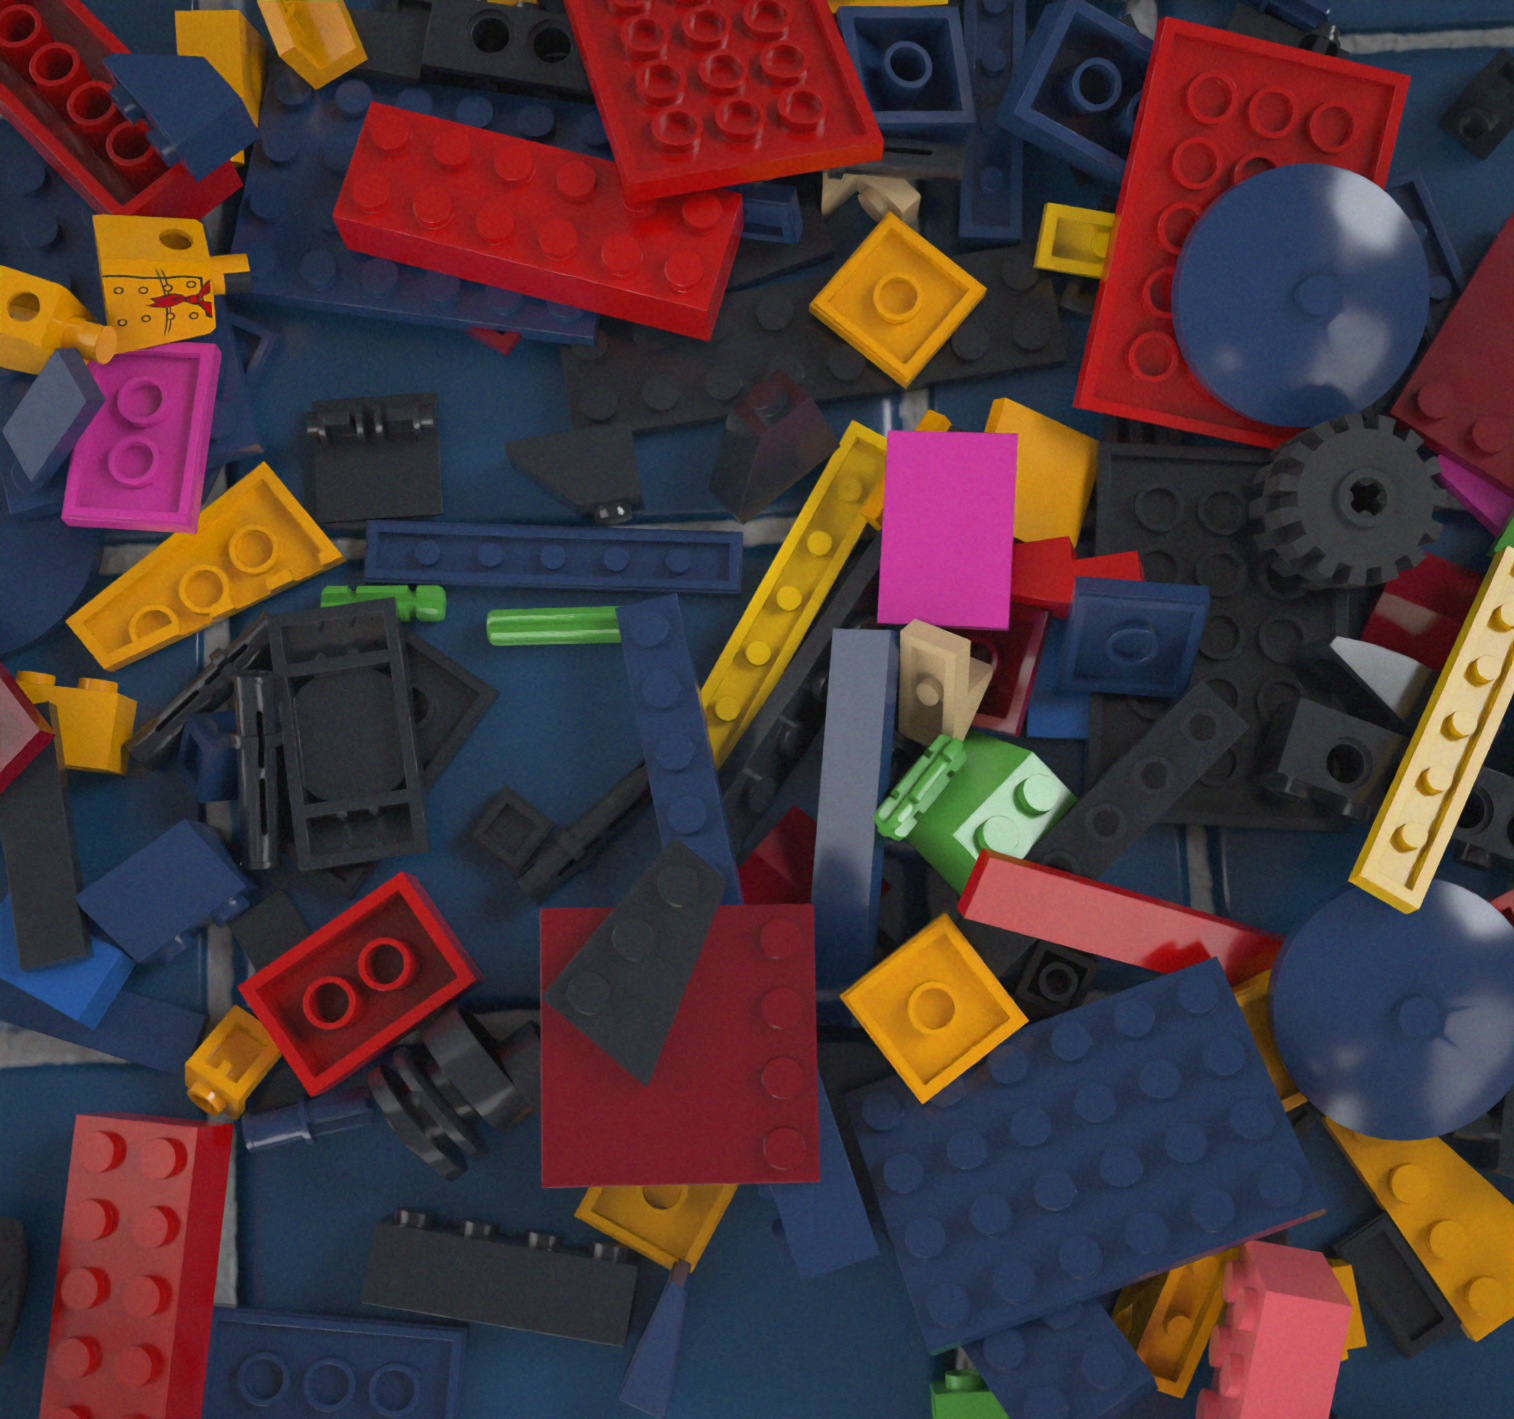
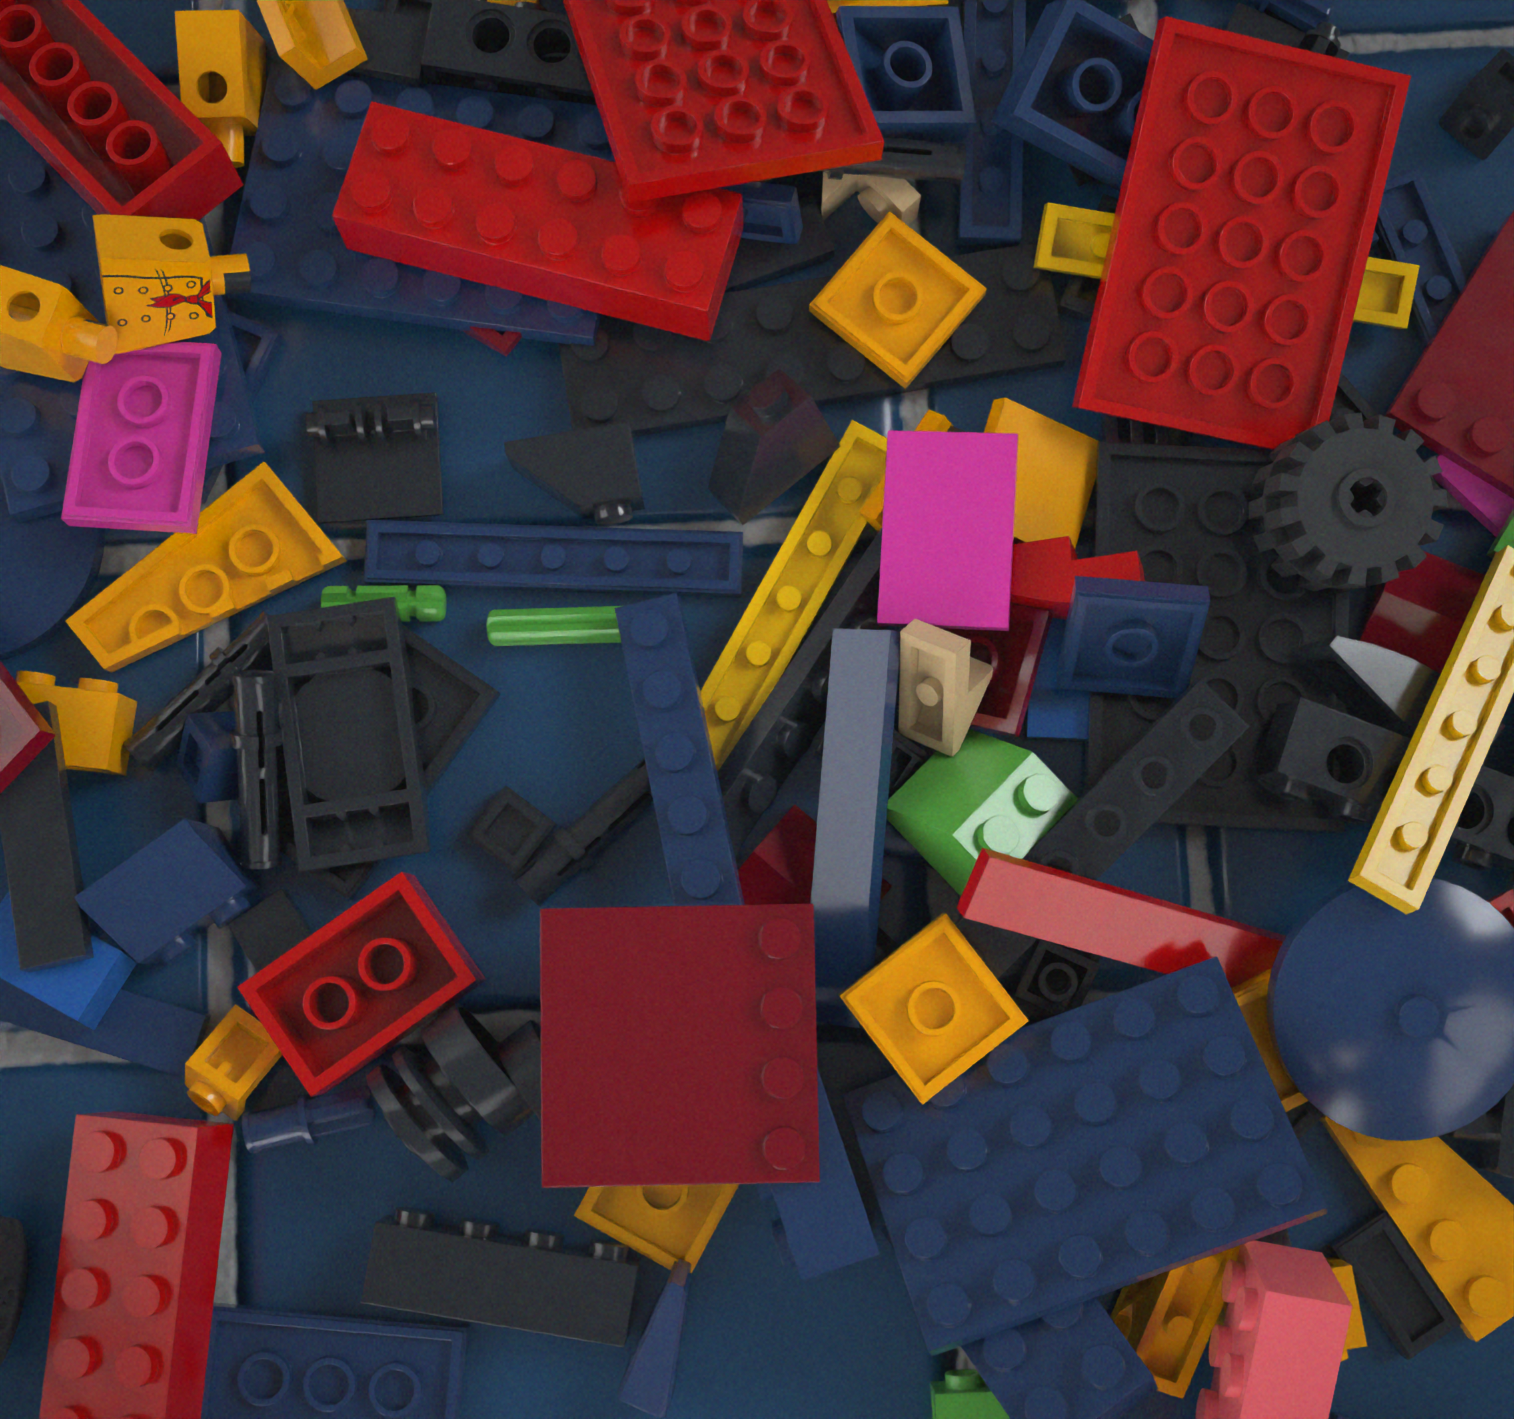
dark blue tile [2,348,106,482] -> none
dark blue slope [102,53,260,182] -> none
black wing [541,837,728,1087] -> none
bright green axle [873,734,967,841] -> none
dark blue dish [1171,163,1430,427] -> none

